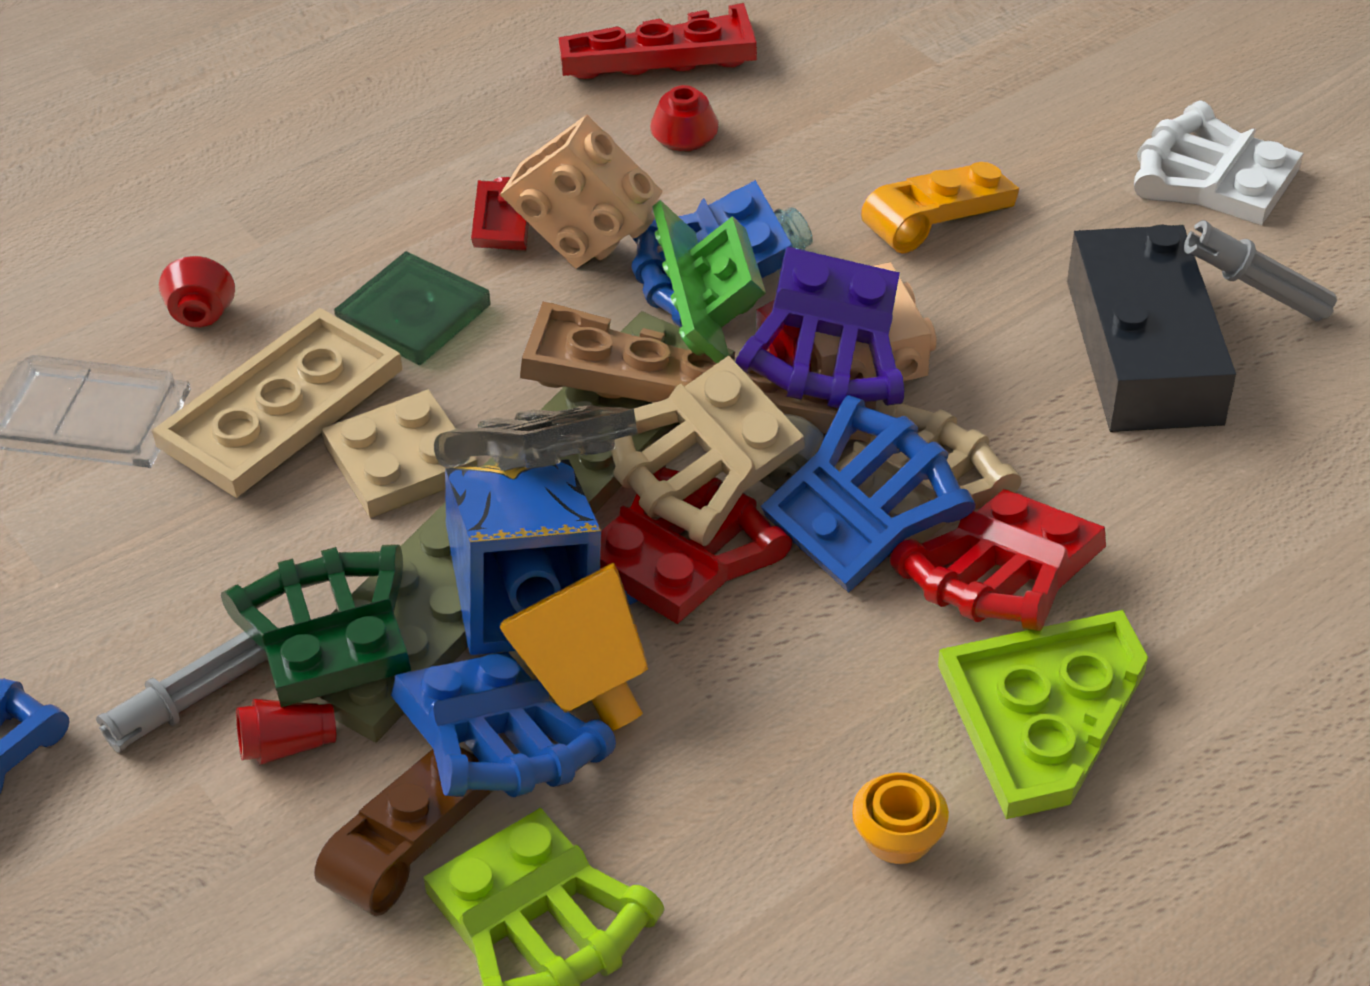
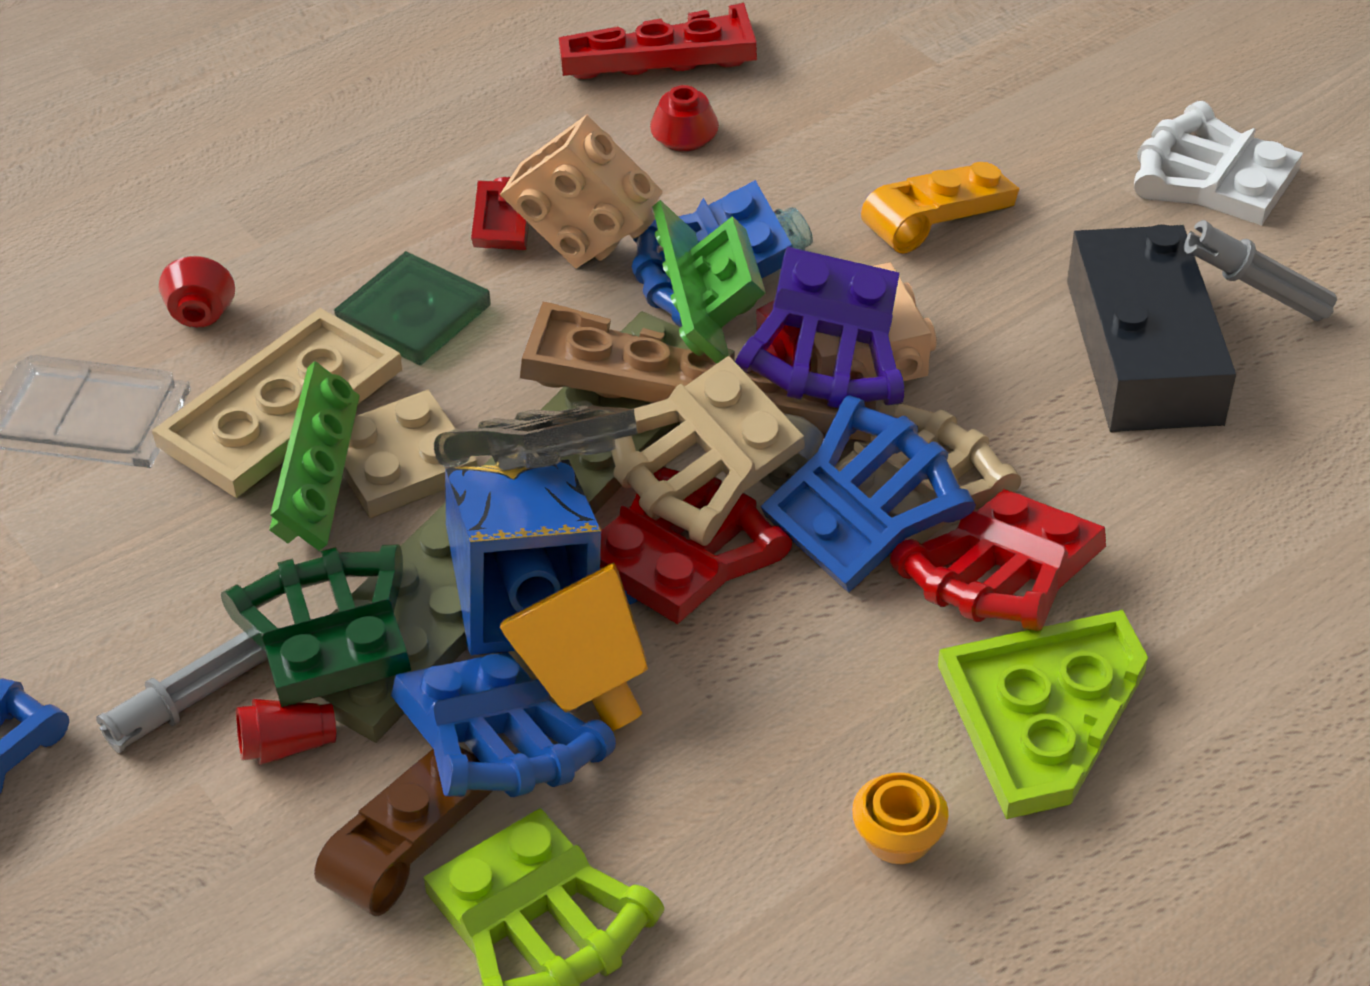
none -> bright green bracket [269,361,360,551]

